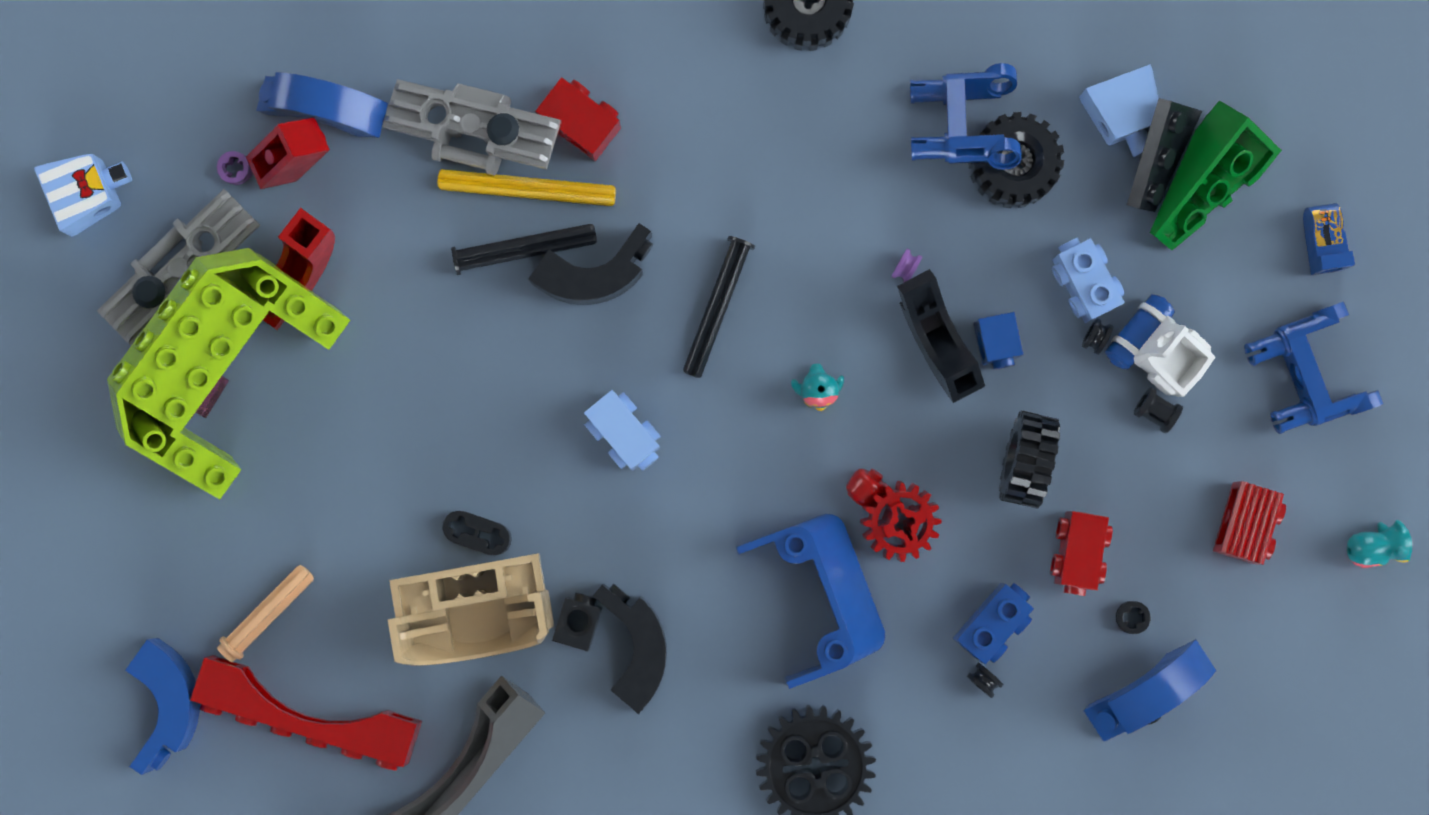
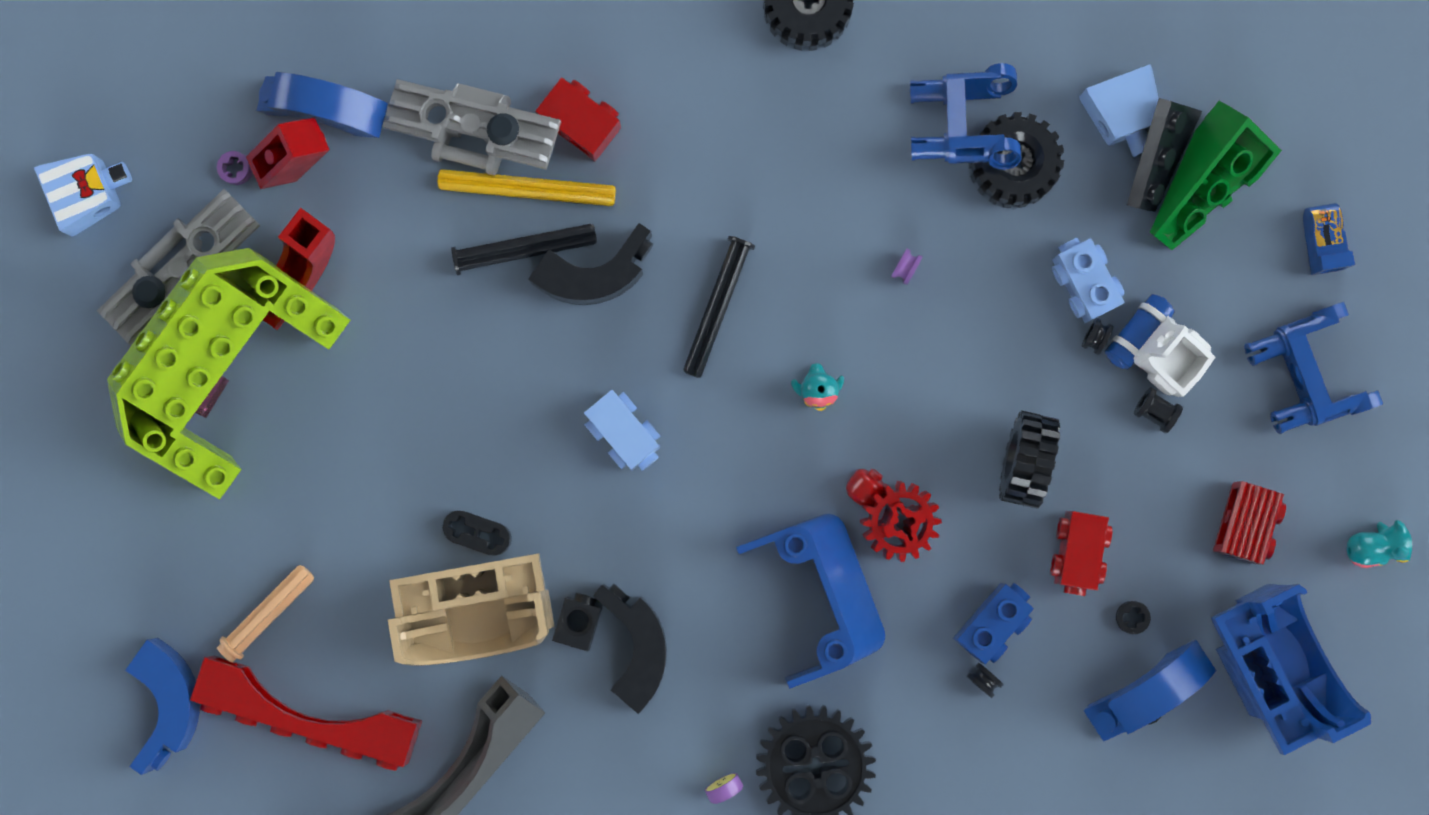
black arch [897,269,985,403] -> none
blue brick [973,312,1024,370] -> none
none -> medium lavender tile [705,773,743,804]
none -> blue piece [1211,584,1371,755]

